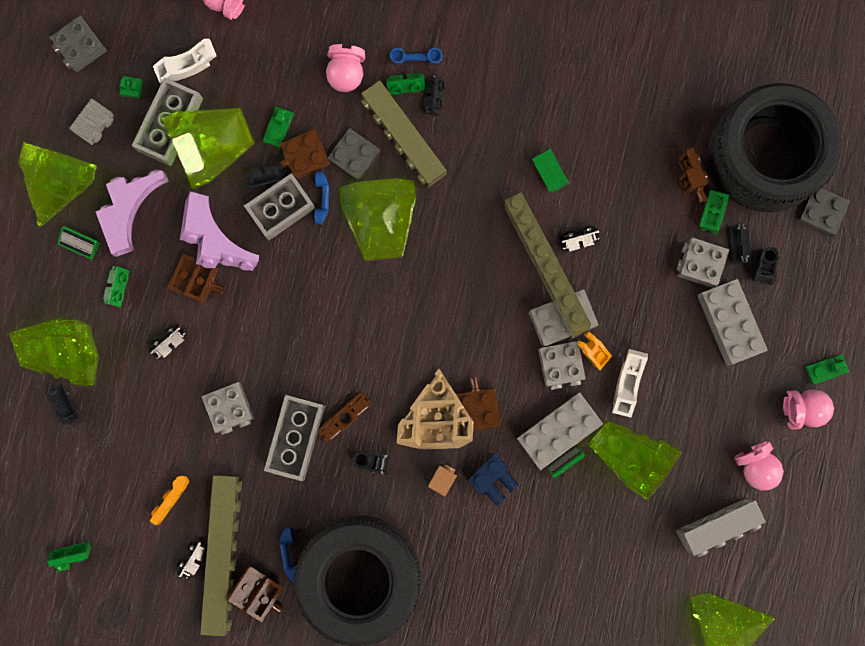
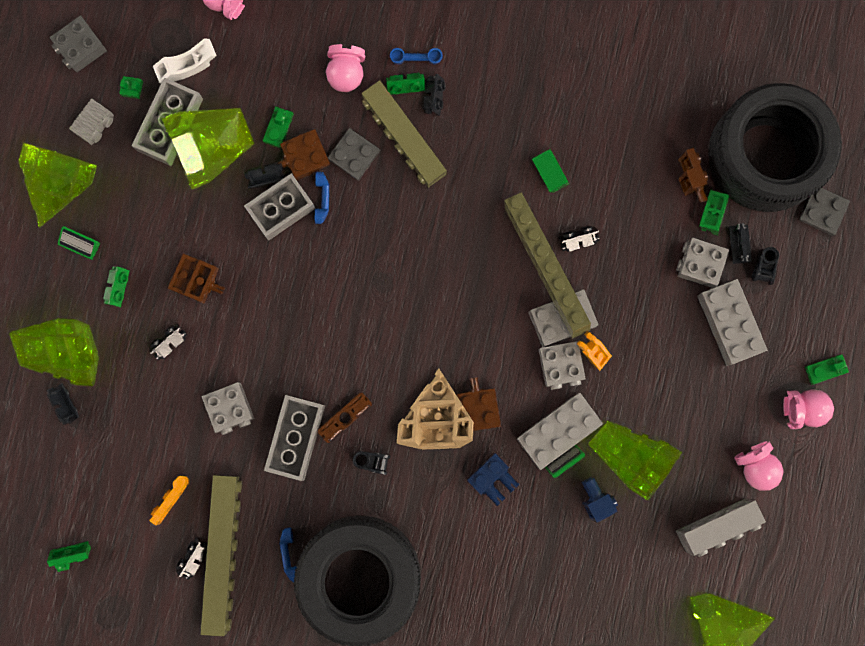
lavender arch [96,170,169,257] -> none
lavender arch [180,192,259,271] -> none
reddish brown plate [226,565,284,622] -> none
clear neon green wedge [339,178,416,261] -> none
medium nougat brick [428,464,457,496] -> none
white arch [612,349,648,417] -> none
none -> dark blue brick [581,477,618,523]

